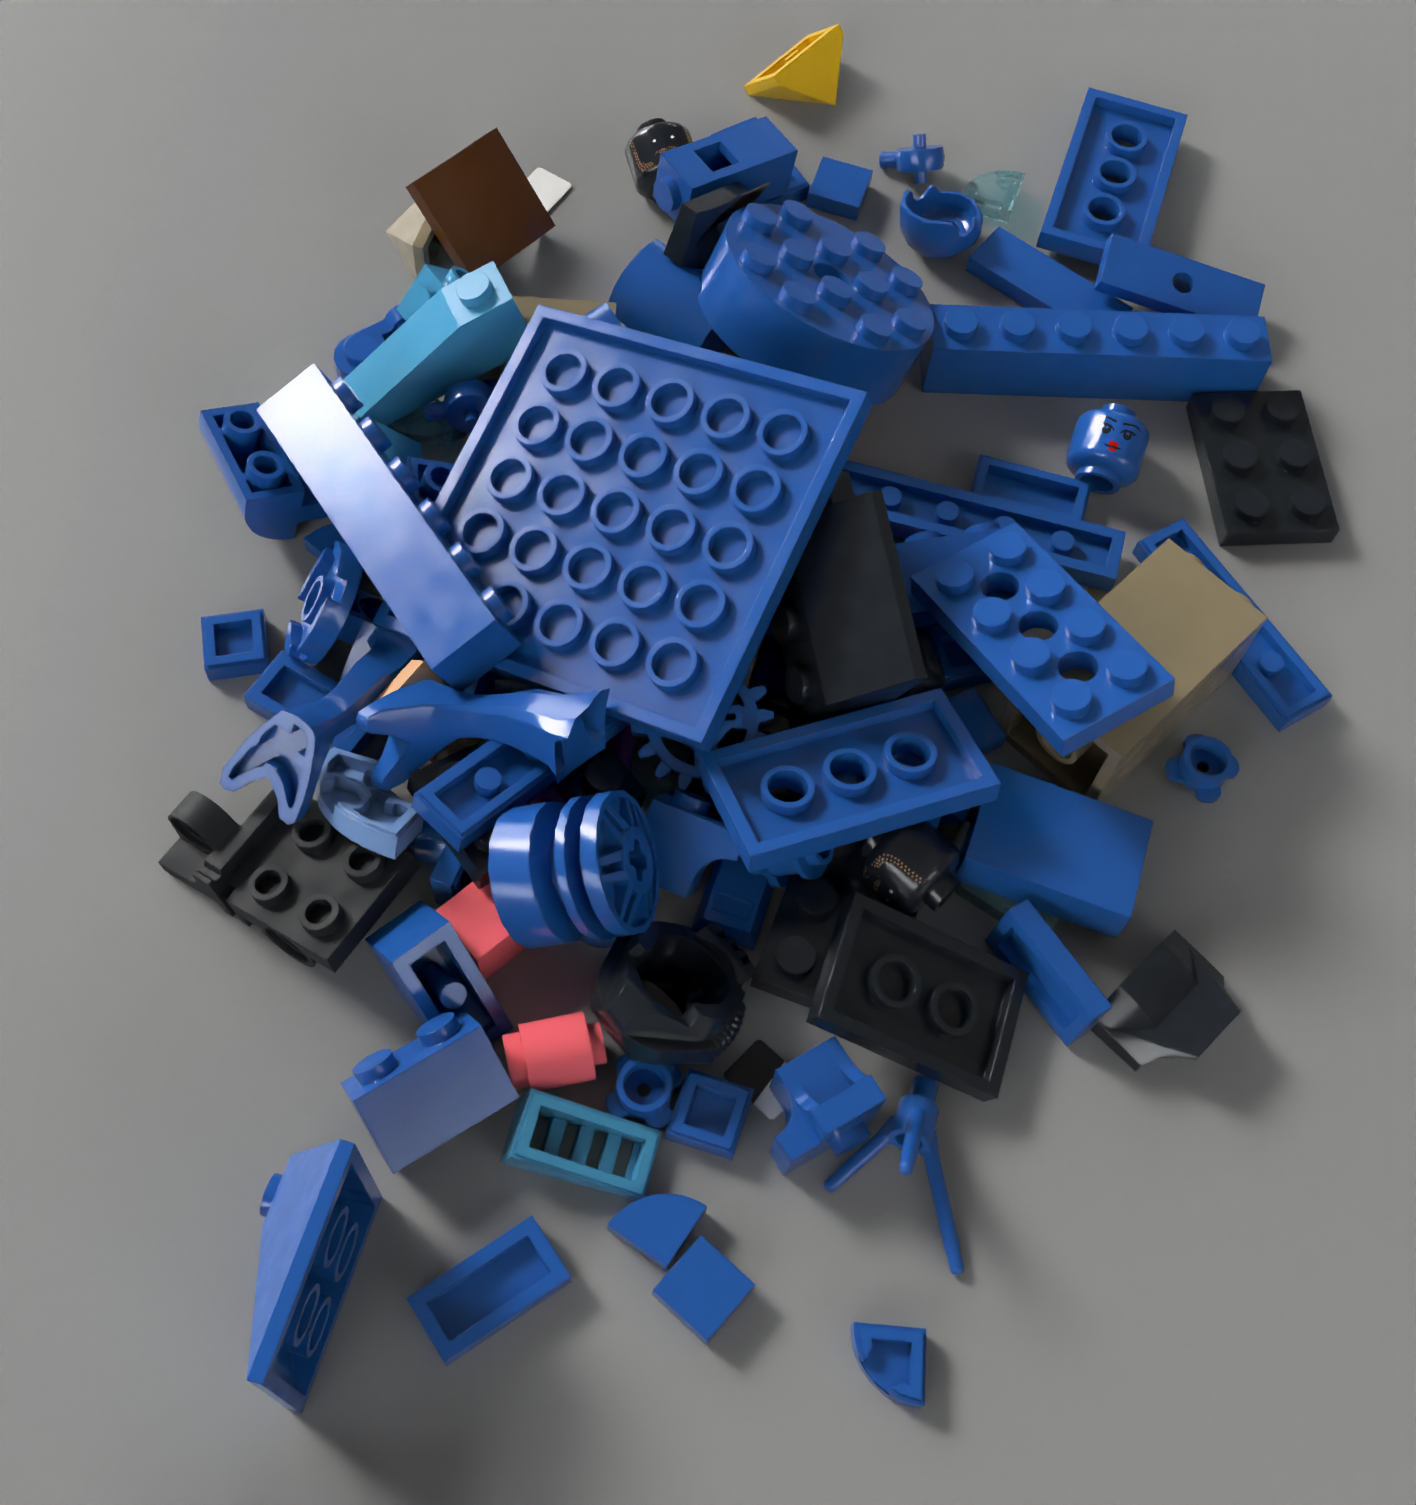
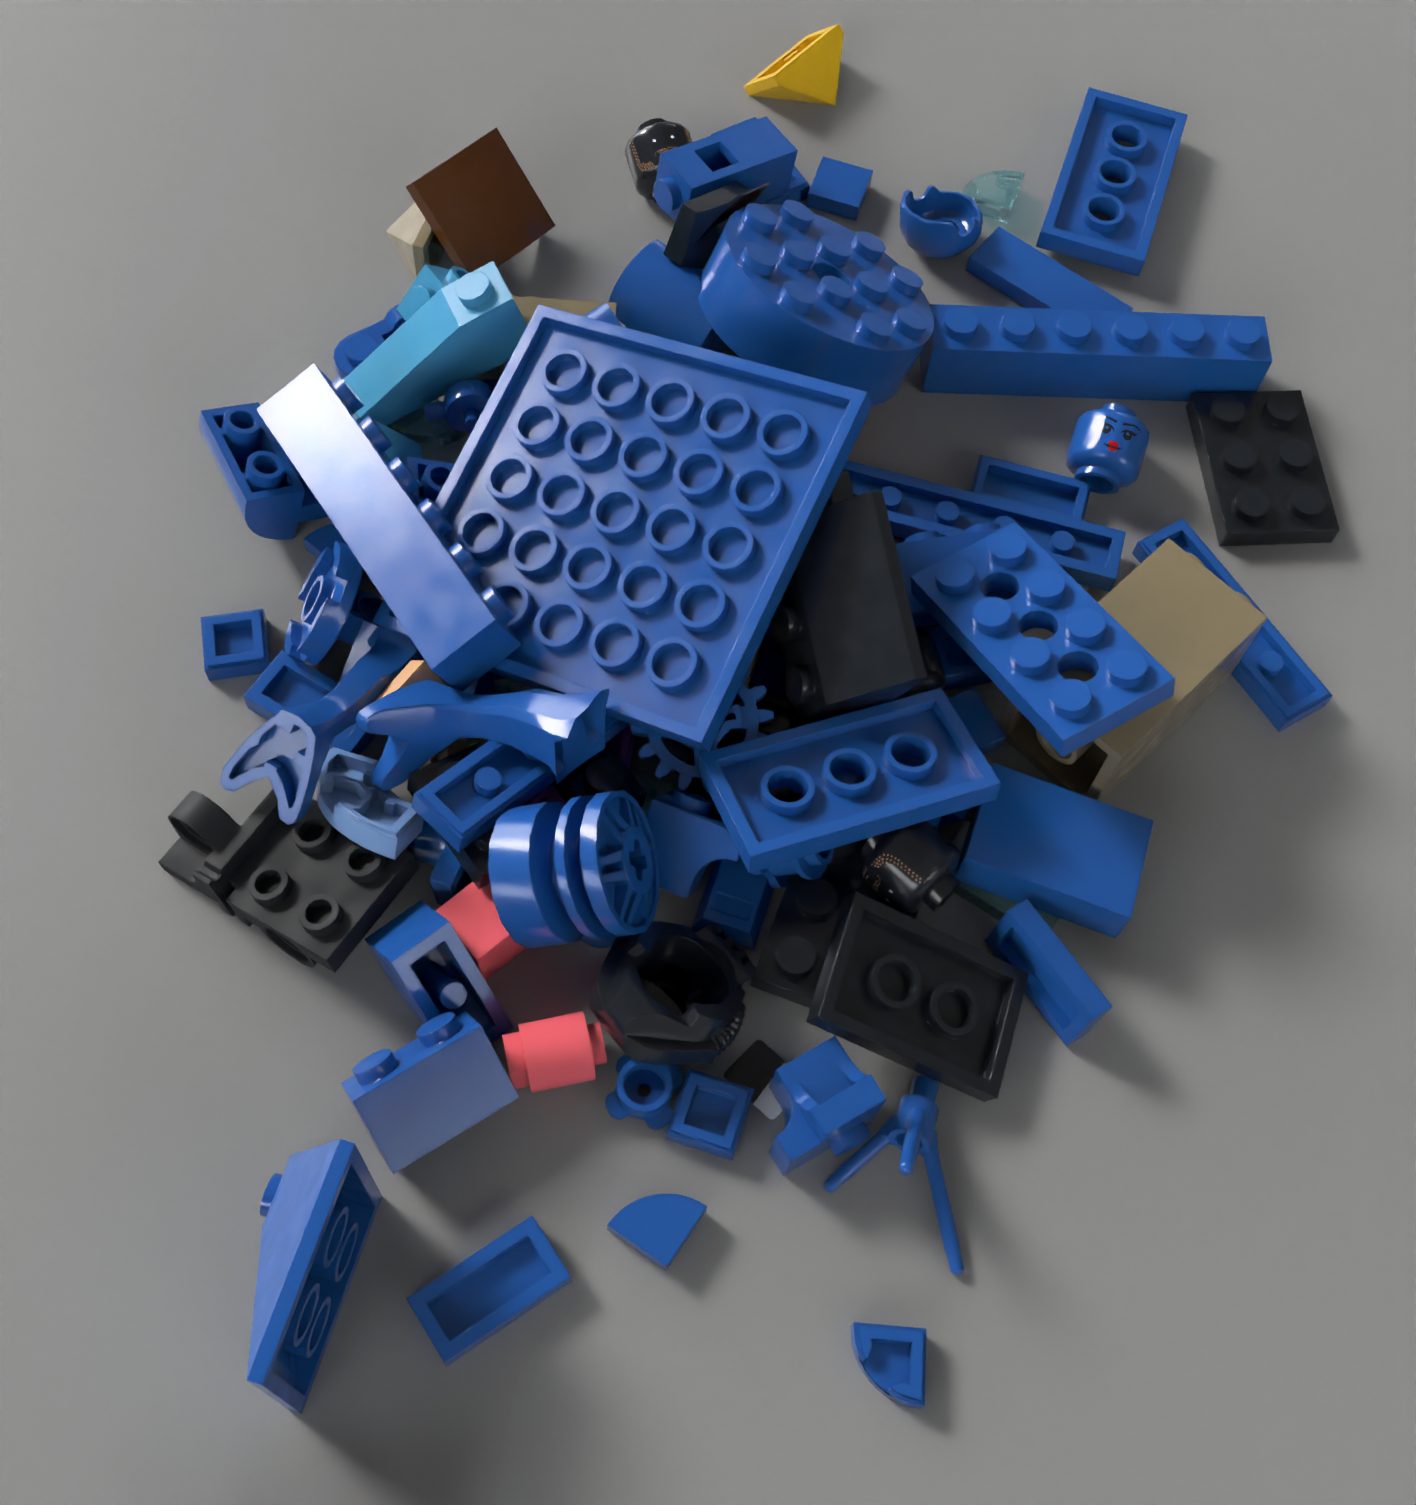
dark azure slope [500,1088,662,1200] -> none
white sticker [527,167,571,212] -> none
blue tile [652,1235,755,1345] -> none
blue piece [879,133,945,184] -> none
black slope [1091,930,1241,1072] -> none
blue tile [1094,233,1265,316] -> none
blue plate [1164,734,1240,803] -> none

